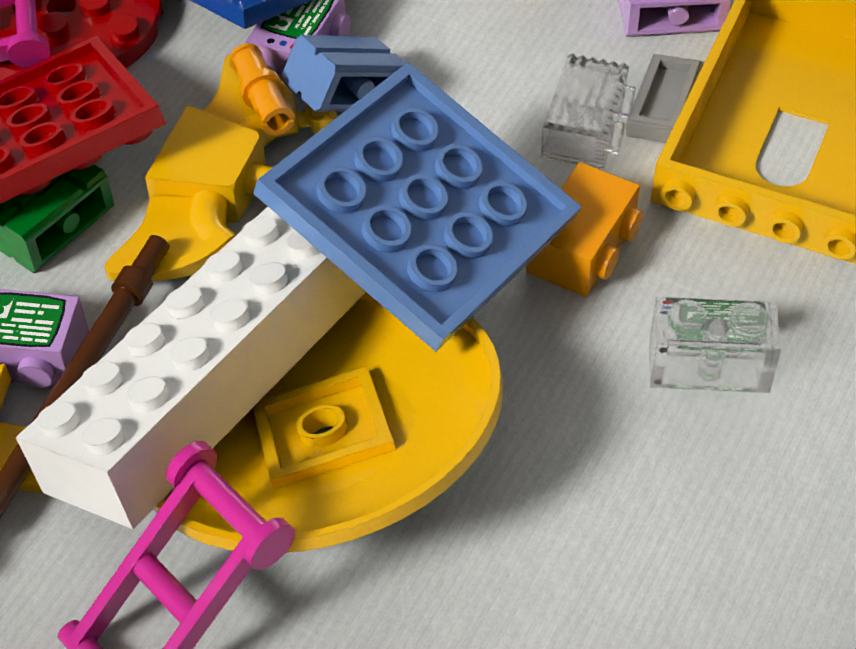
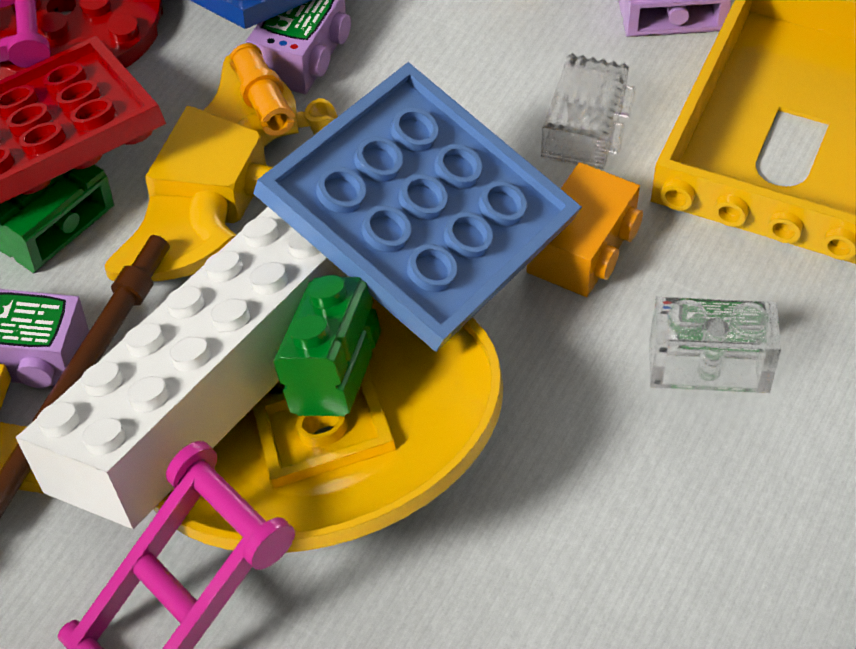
medium blue brick [282,35,406,112] -> none
light grey tile [626,54,704,143] -> none
none -> green brick [273,275,382,416]

